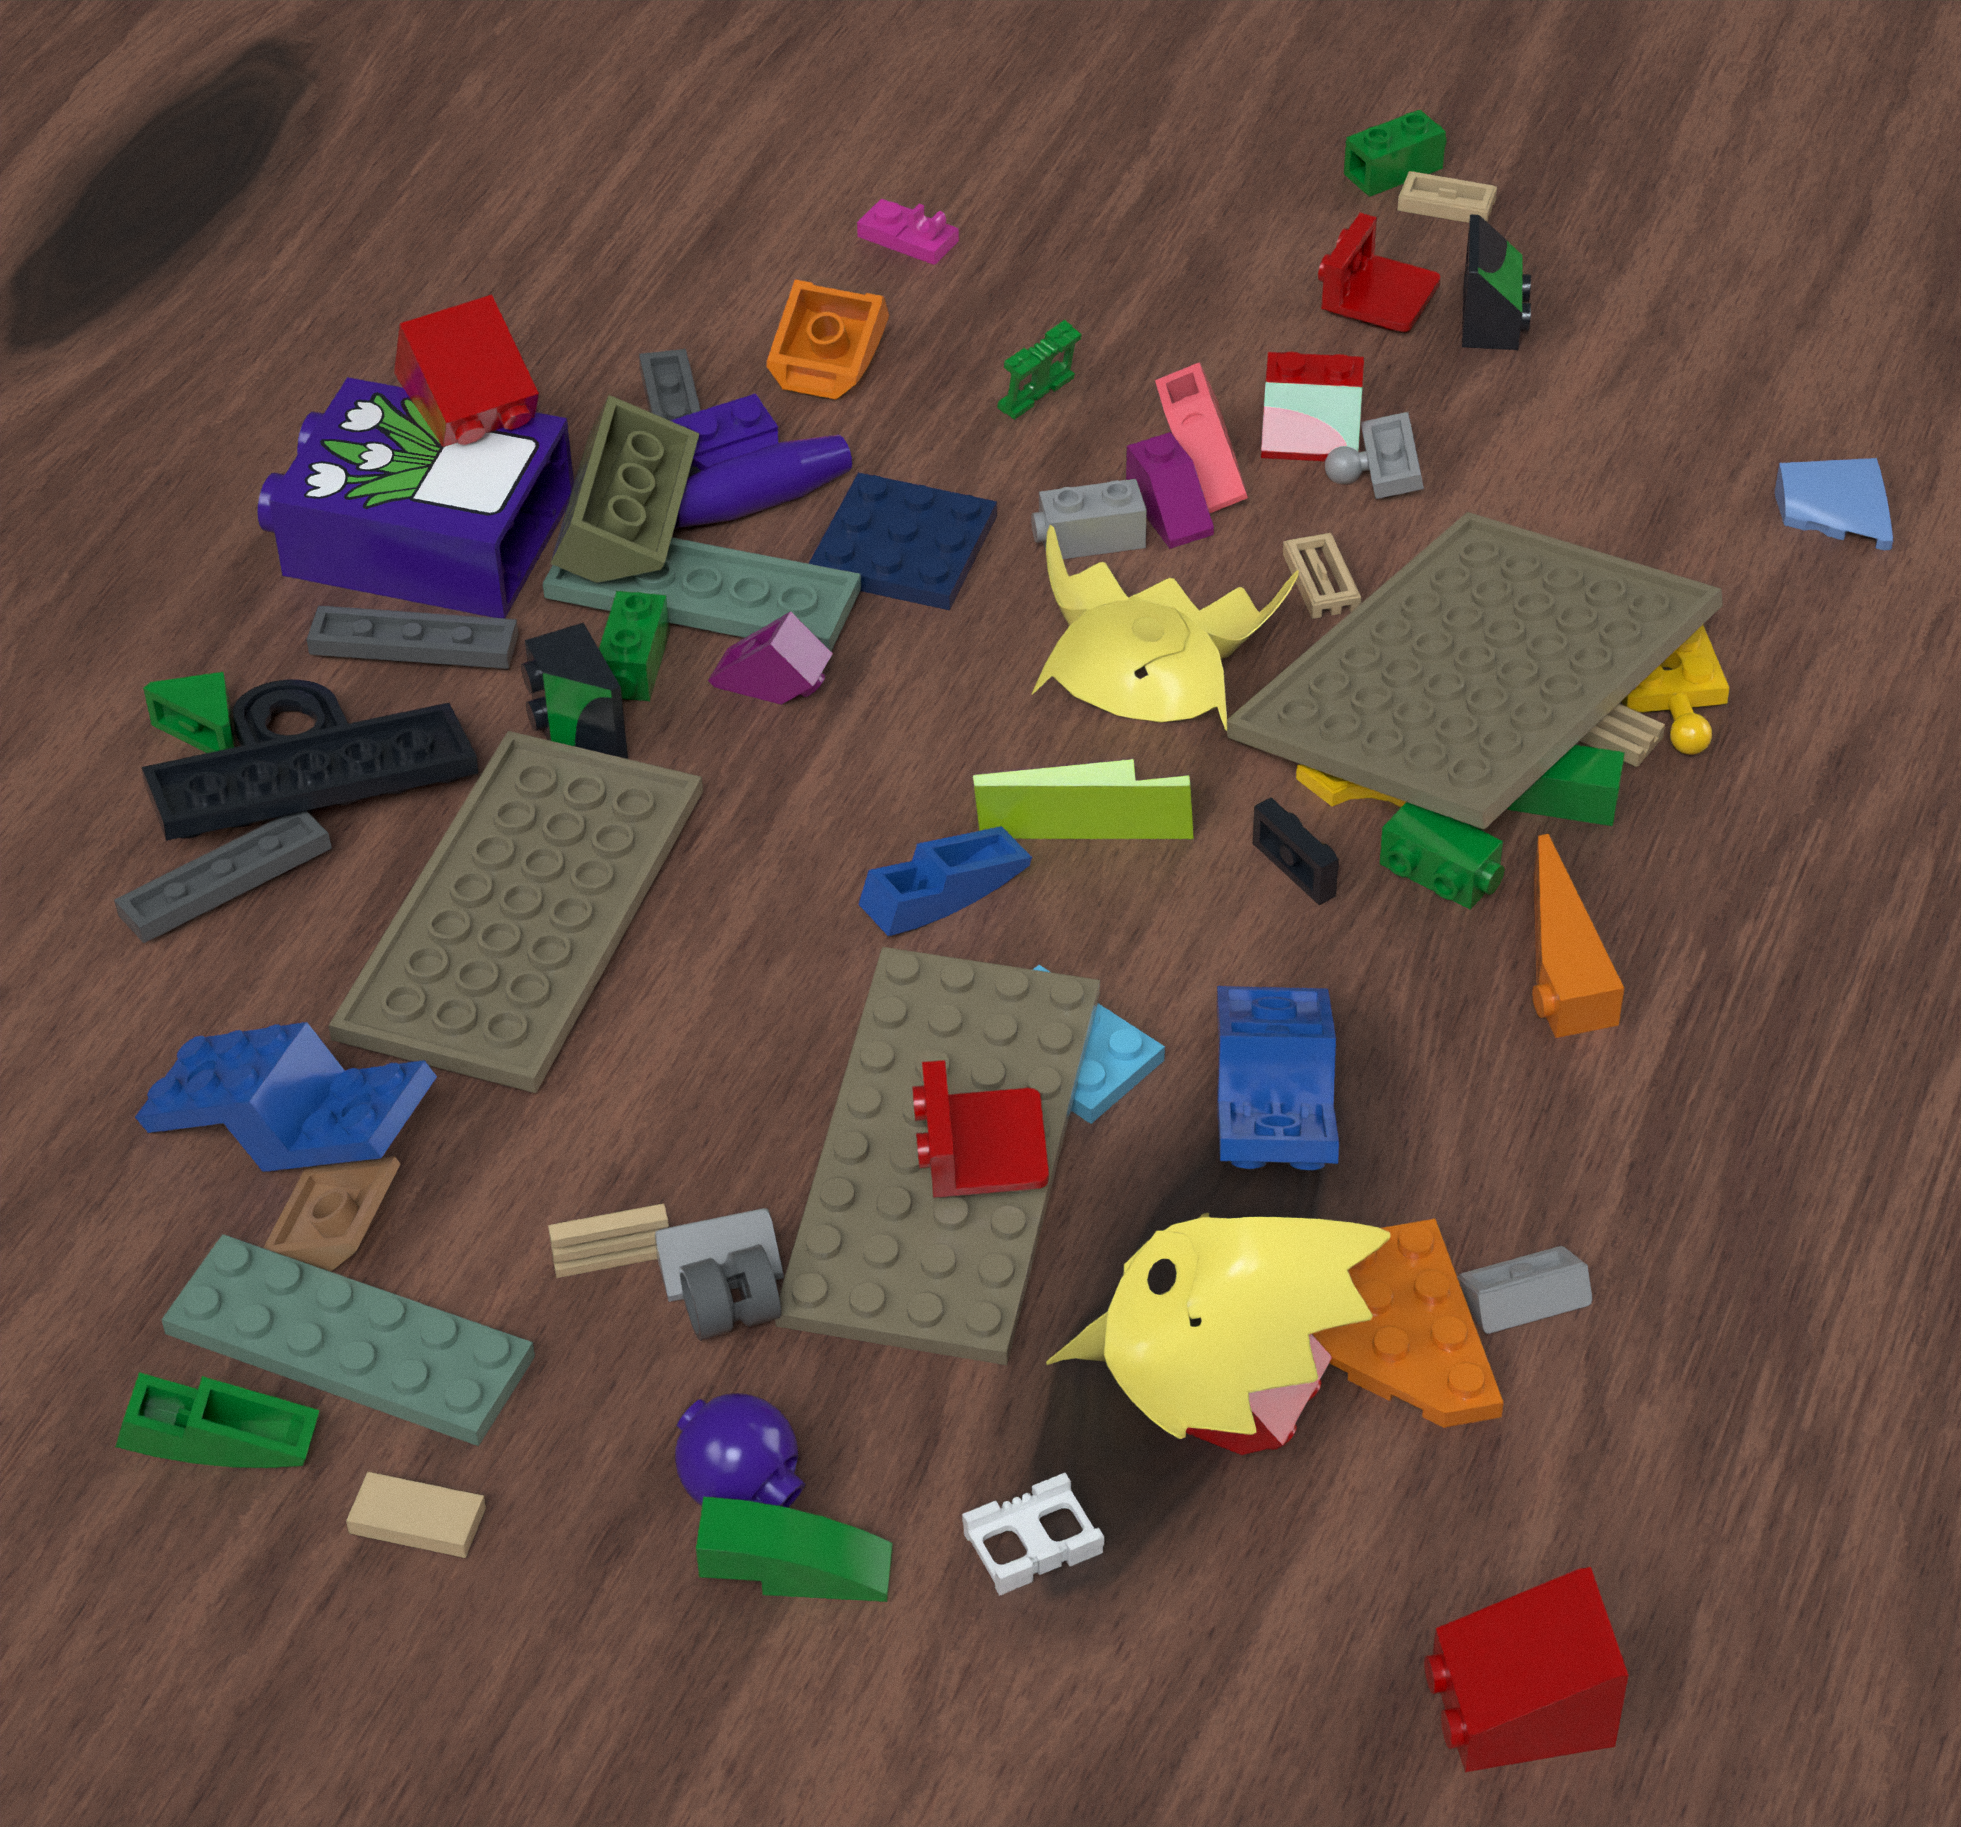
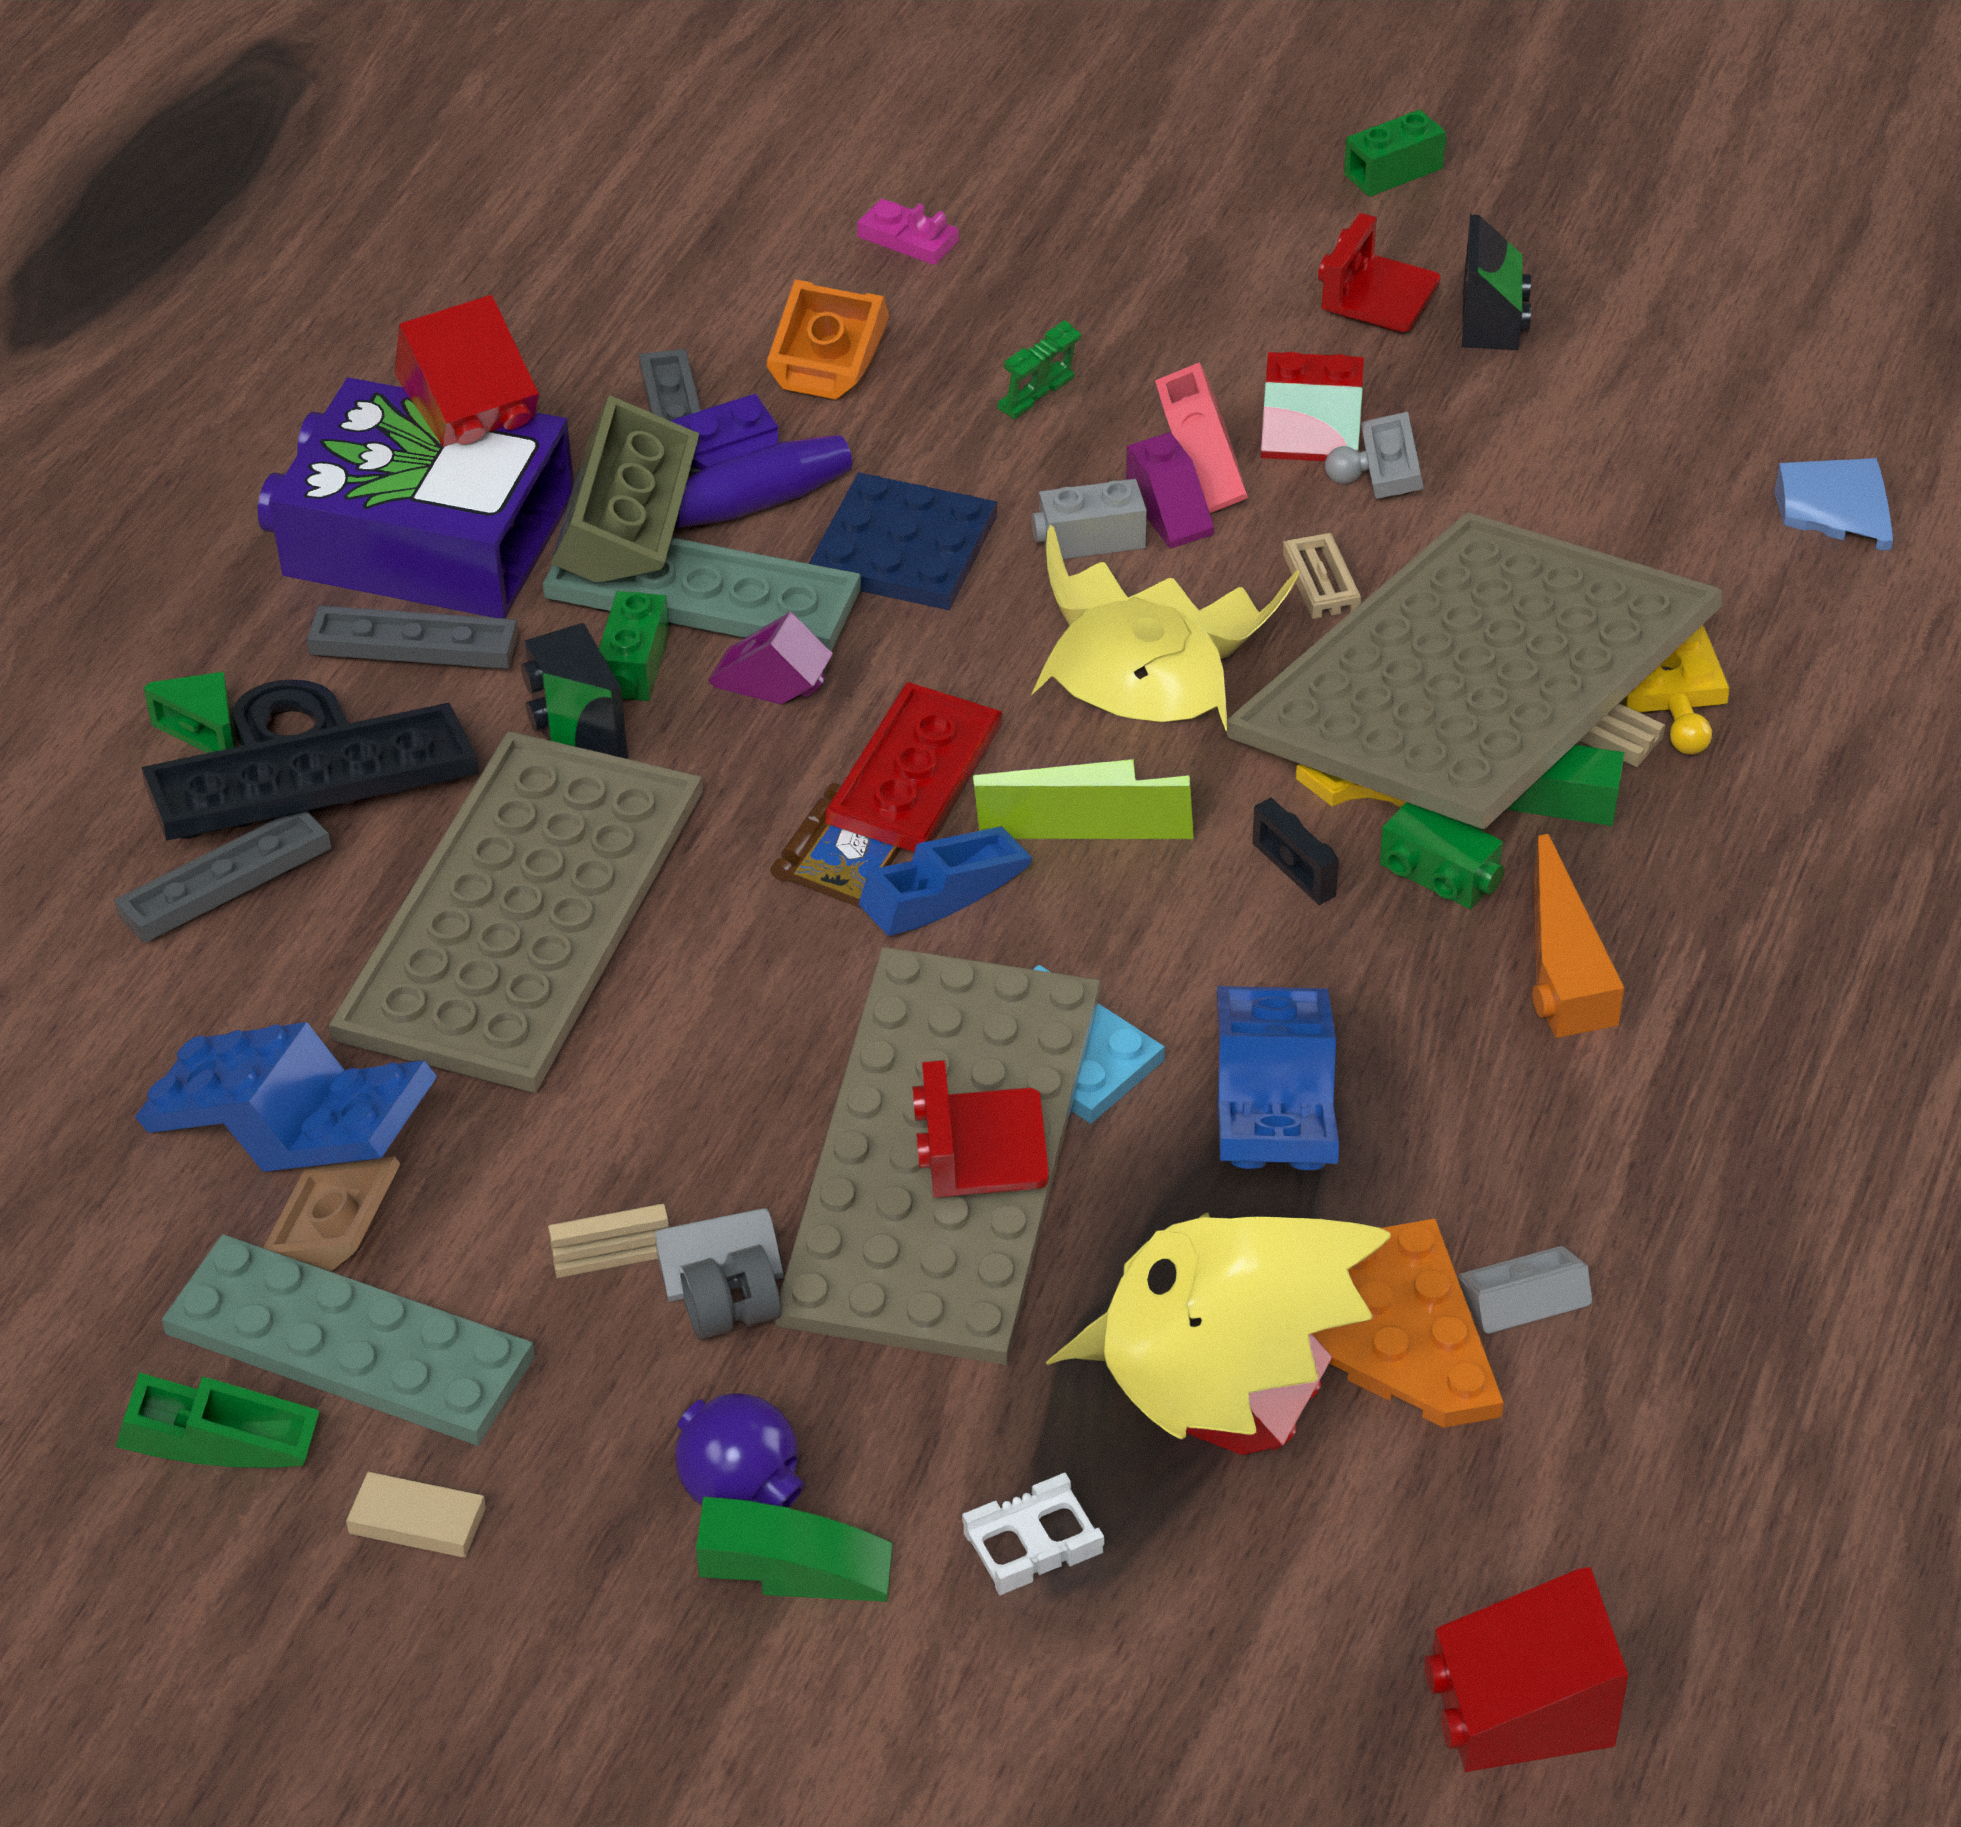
tan tile [1398,171,1497,223] -> none
none -> piece [770,783,902,908]
none -> red tile [825,682,1002,852]

